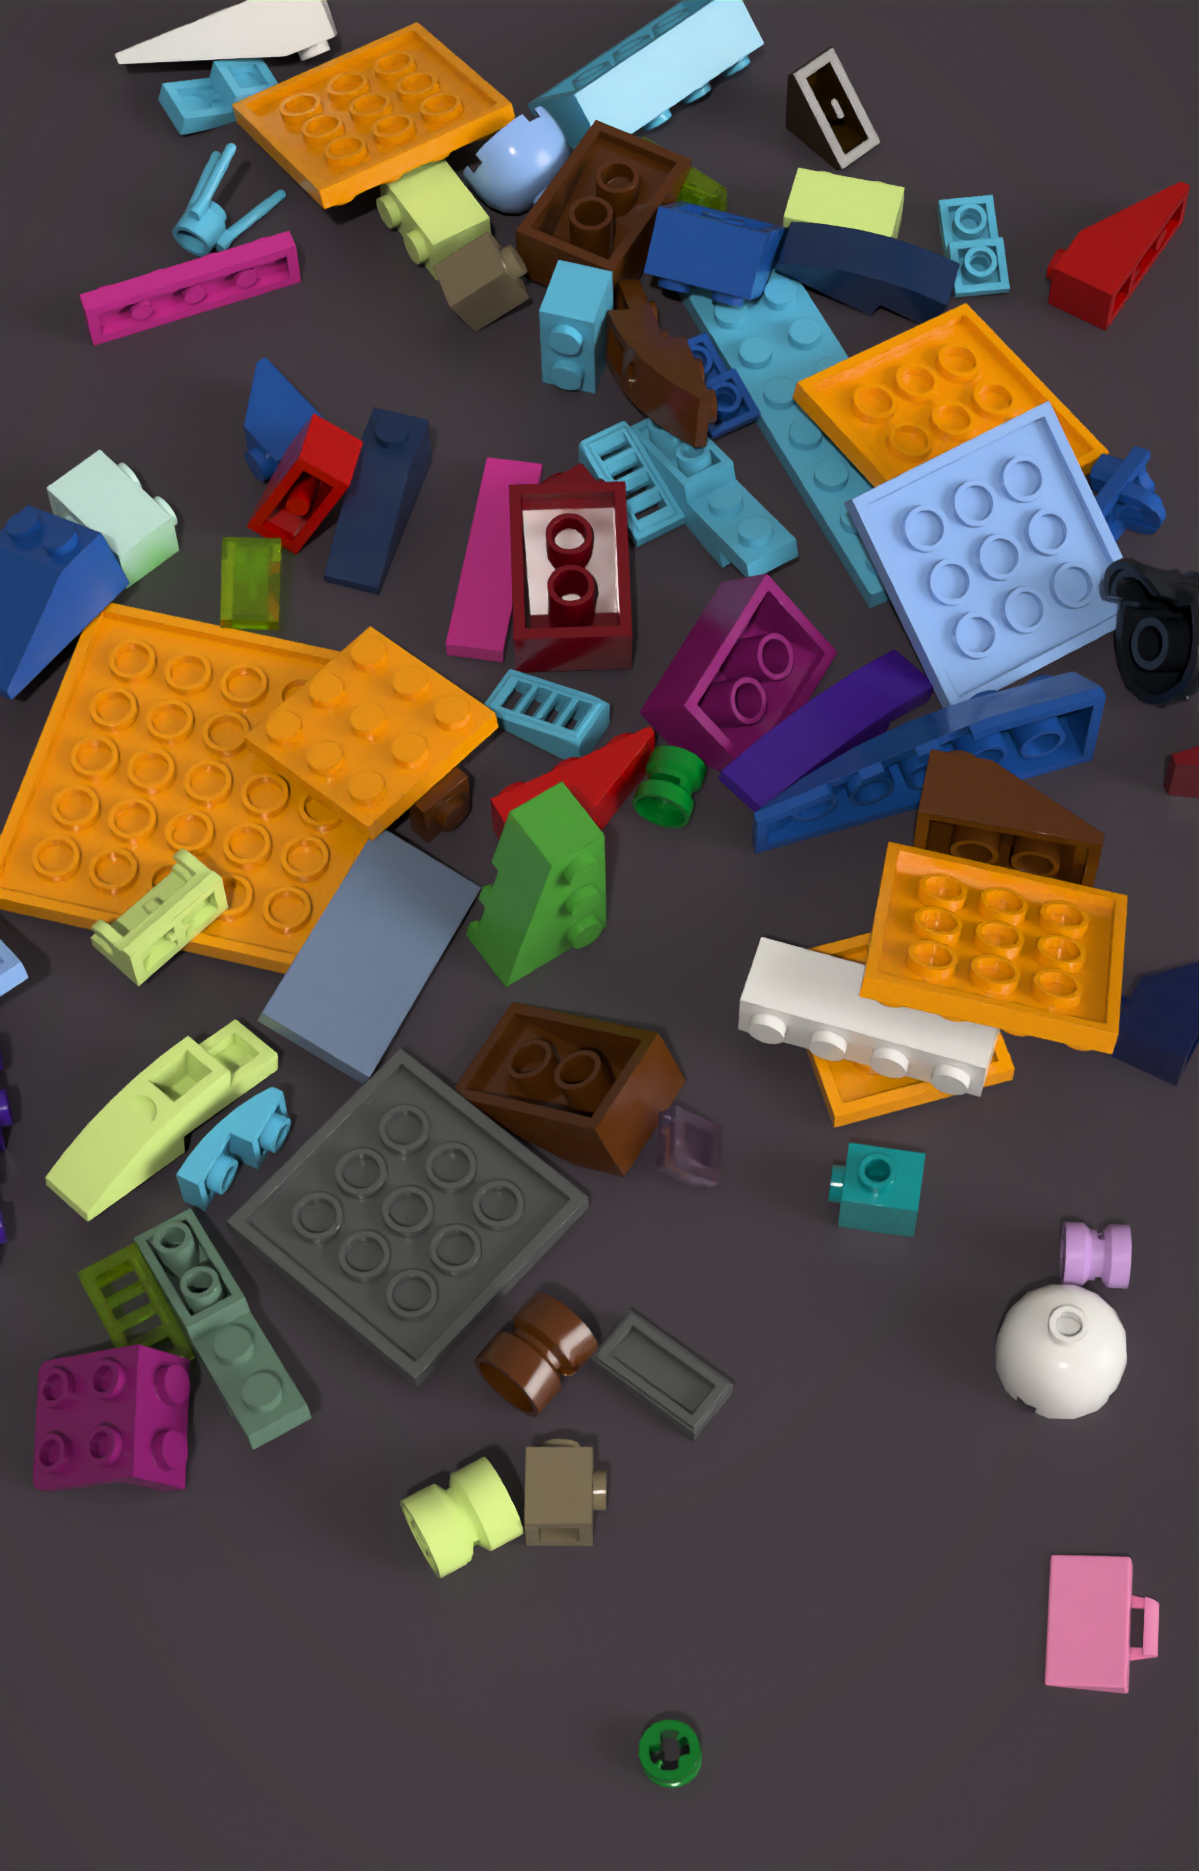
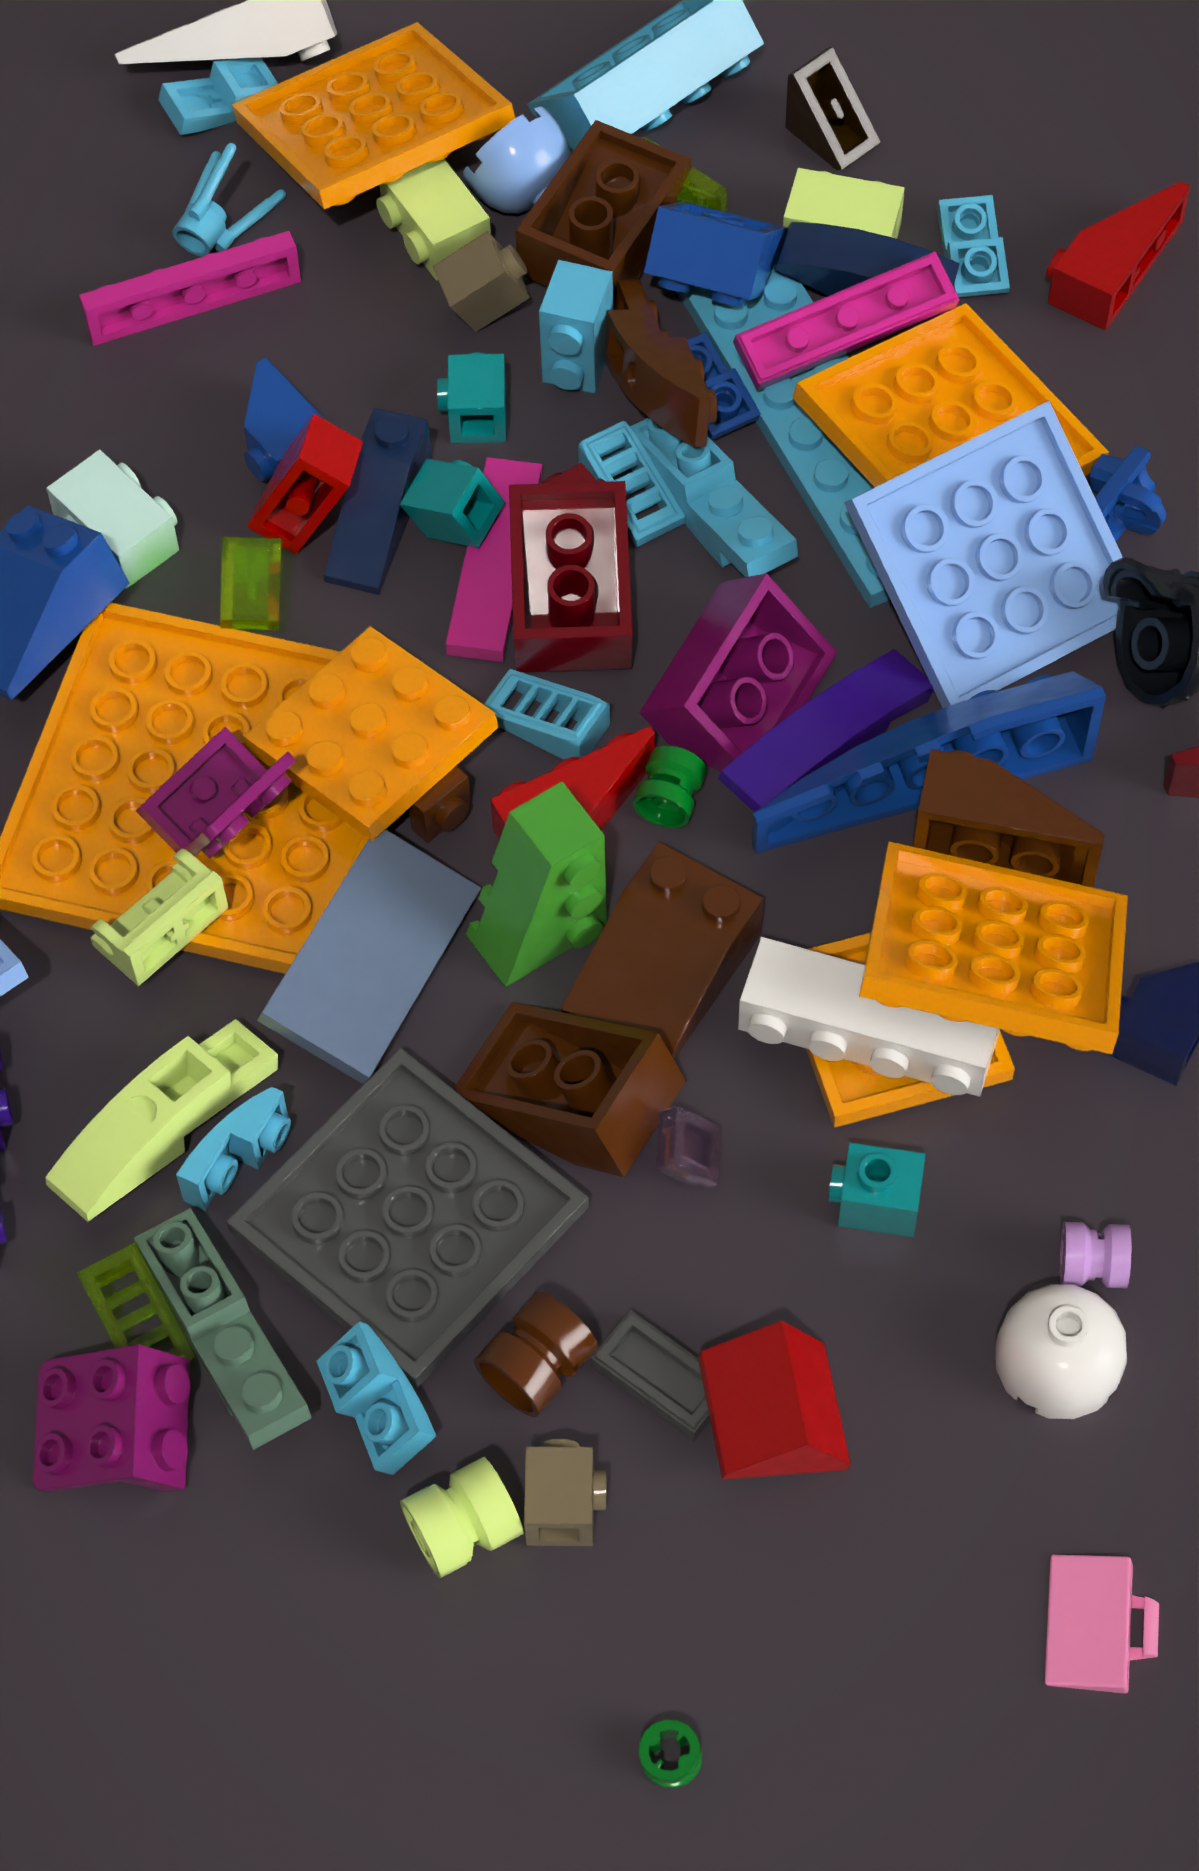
none -> magenta bracket [136,727,296,859]
none -> medium azure slope [316,1322,437,1475]
none -> teal brick [400,458,505,548]
none -> teal brick [437,352,506,443]
none -> reddish brown slope [561,841,764,1059]
none -> red slope [698,1321,851,1480]
none -> dark pink tile [733,251,960,391]

